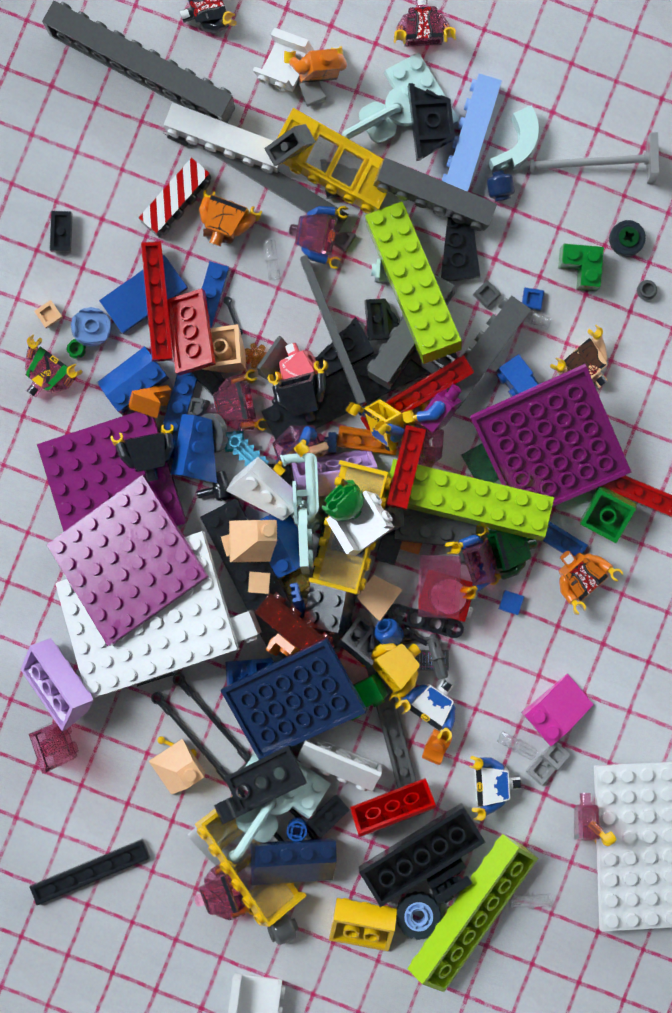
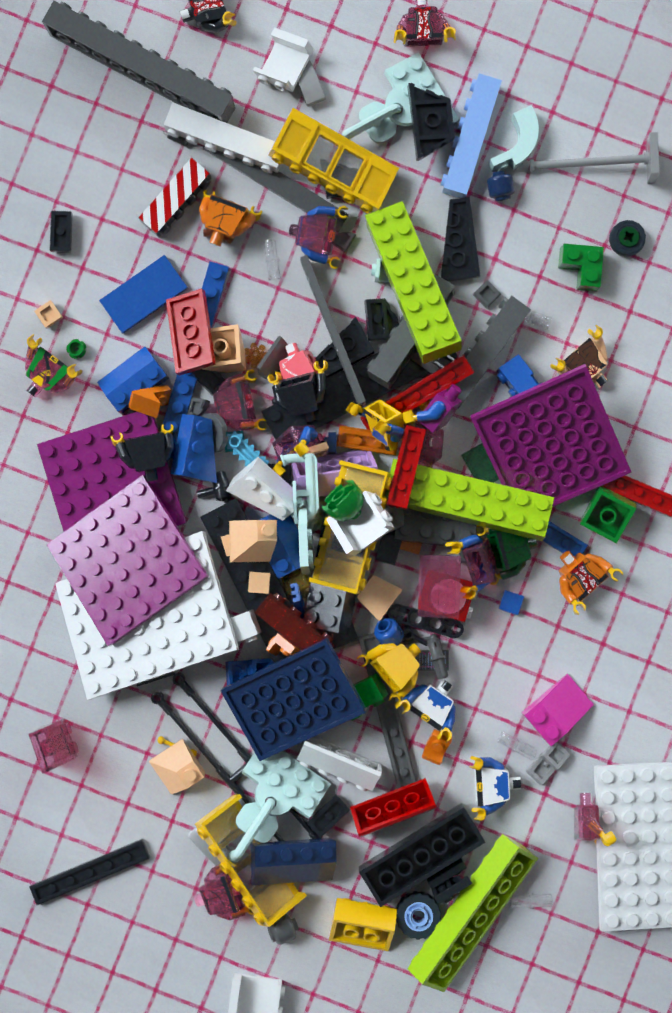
lavender slope [20,638,93,731] -> none
medium blue tile [71,307,111,347] -> none
red plate [141,241,173,362] -> none
black hinge [214,745,307,825] -> none
black hinge [223,296,243,335] -> none
dark grey slope [264,124,316,167] -> none
orange torso [284,46,347,83] -> none
blue wheel [287,817,307,842] -> none
black wing [338,615,375,669] -> none
dark grey brick [373,158,497,231] -> none
blue tile [522,287,544,311] -> none
dark grey plate [637,280,657,300] -> none

